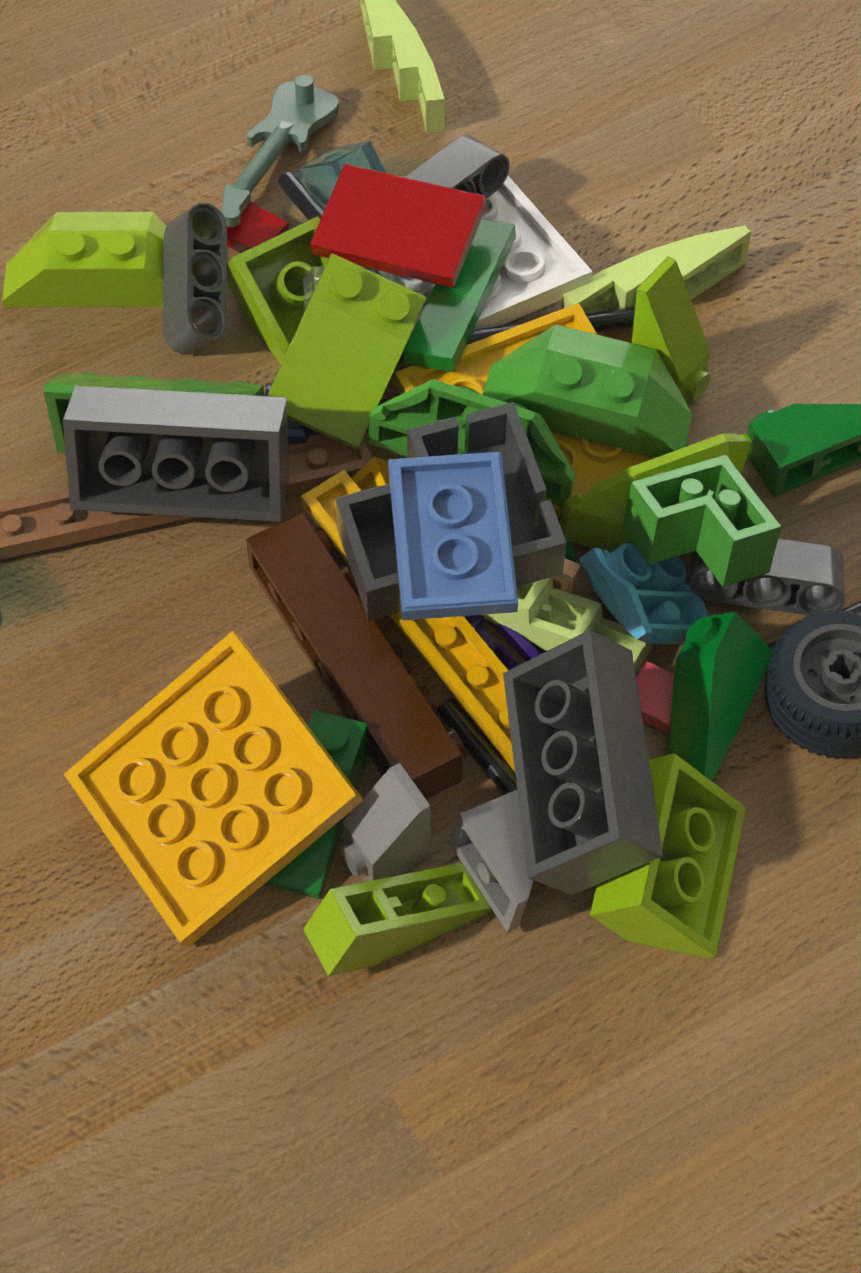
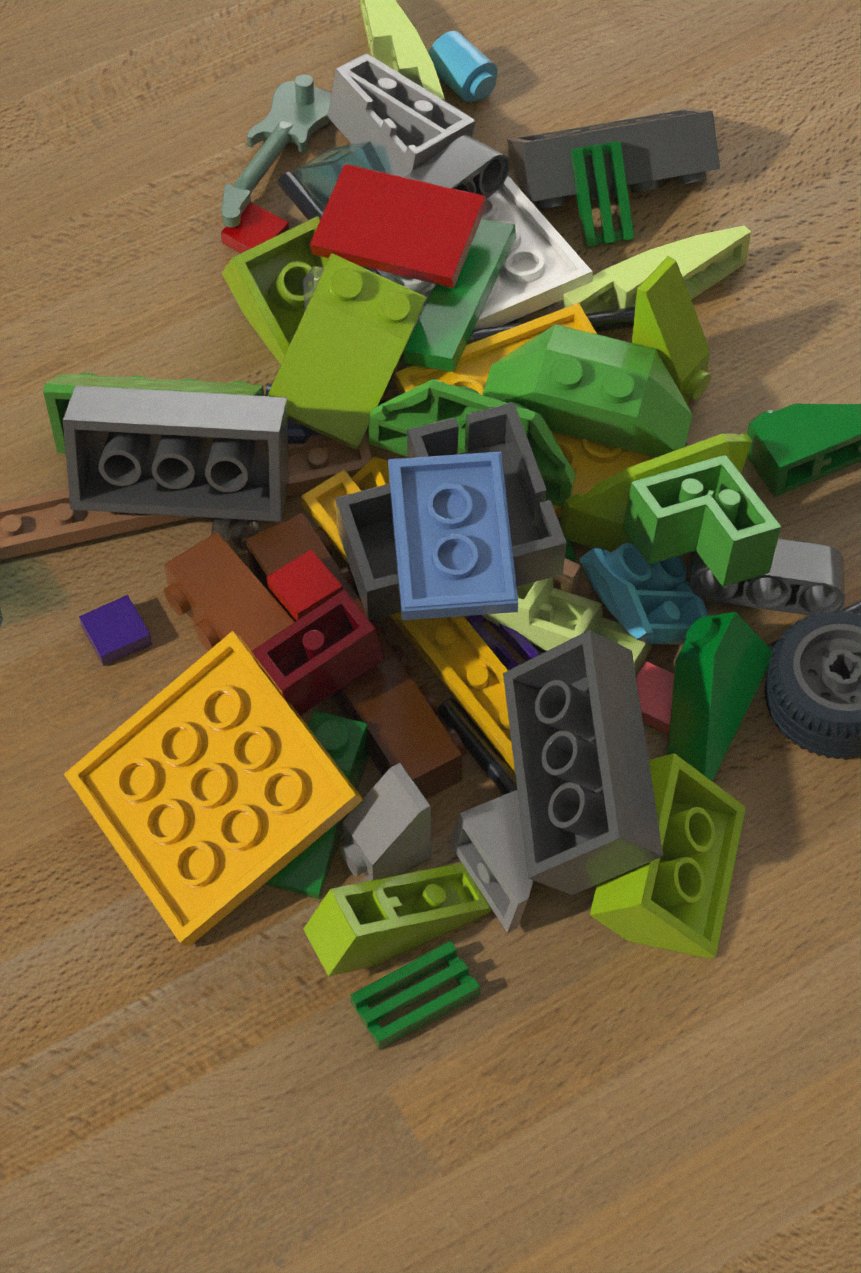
lime wedge [2,212,197,307] -> none
dark grey beam [163,203,227,355] -> none
none -> dark purple tile [79,595,152,666]
none -> dark orange brick [164,532,294,651]
none -> clear smoke plate [211,518,259,556]
none -> dark red brick [251,589,384,716]
none -> red tile [267,550,343,621]
none -> light grey wedge [327,53,476,177]
none -> green tile [350,941,480,1050]
none -> medium azure brick [428,31,498,102]
none -> dark grey slope [507,108,720,208]
none -> green tile [570,141,634,247]

